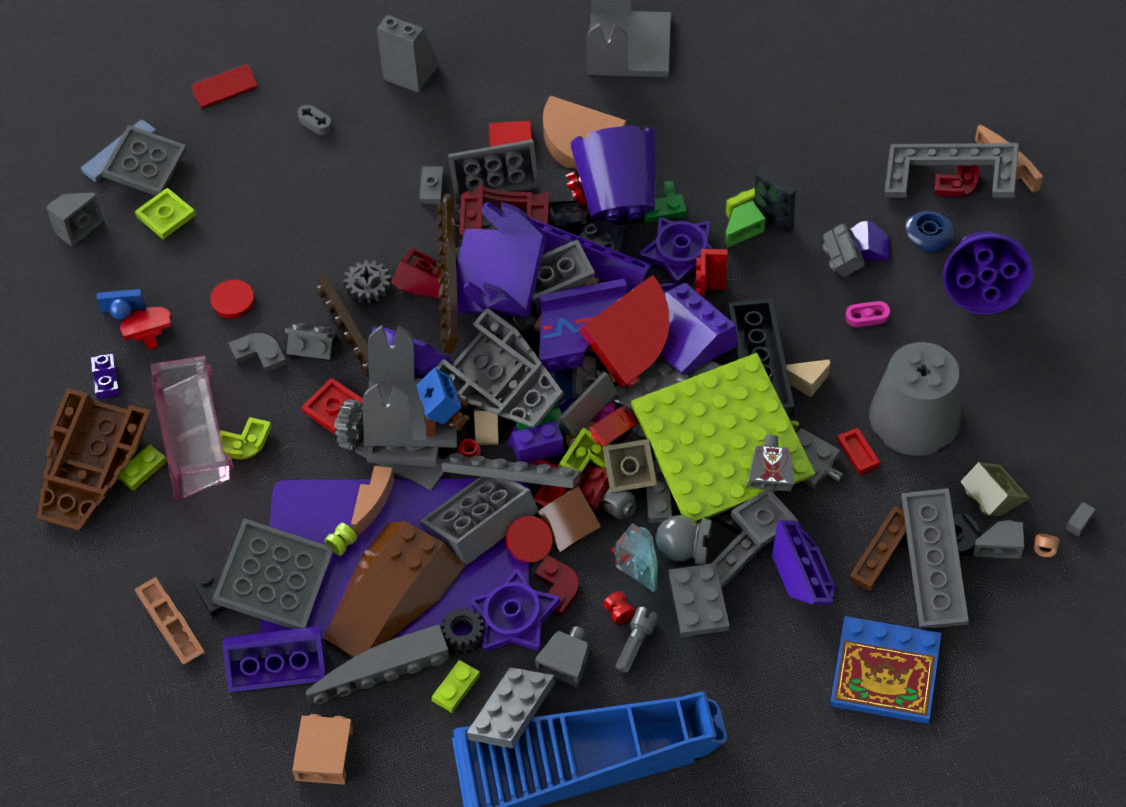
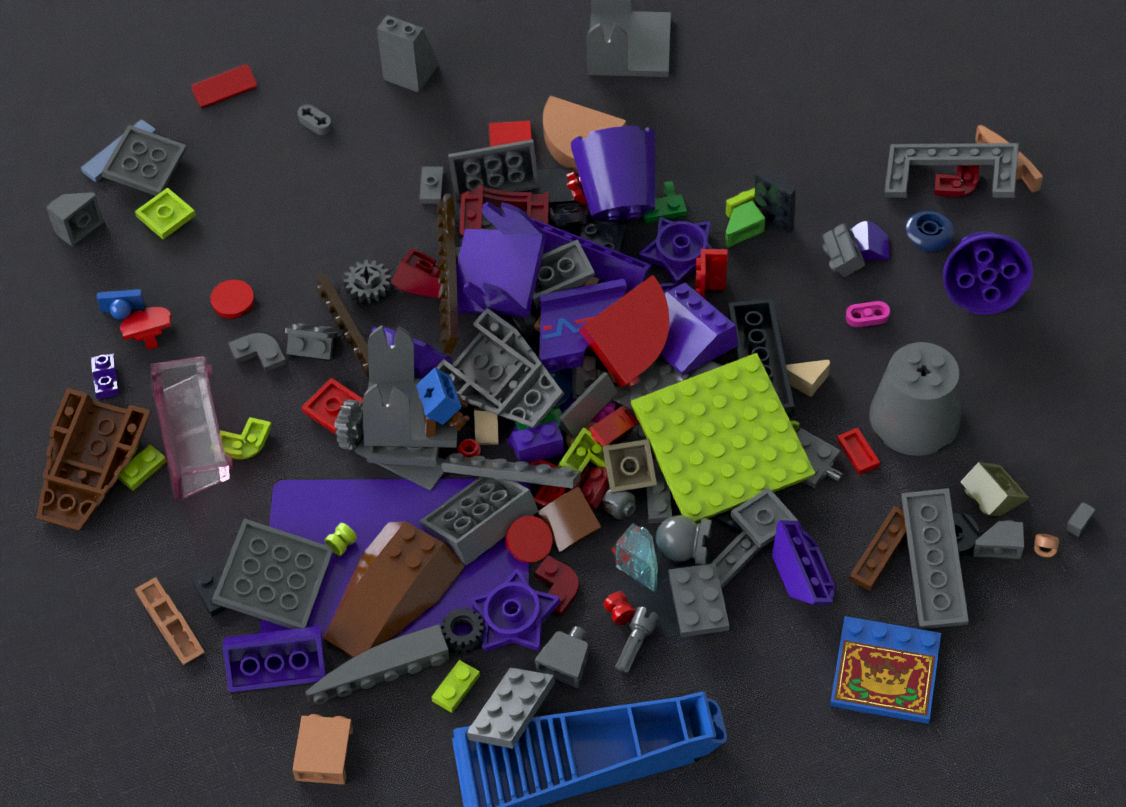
nougat slope [351,466,394,536] -> none
dark grey torso [746,435,794,491] -> none

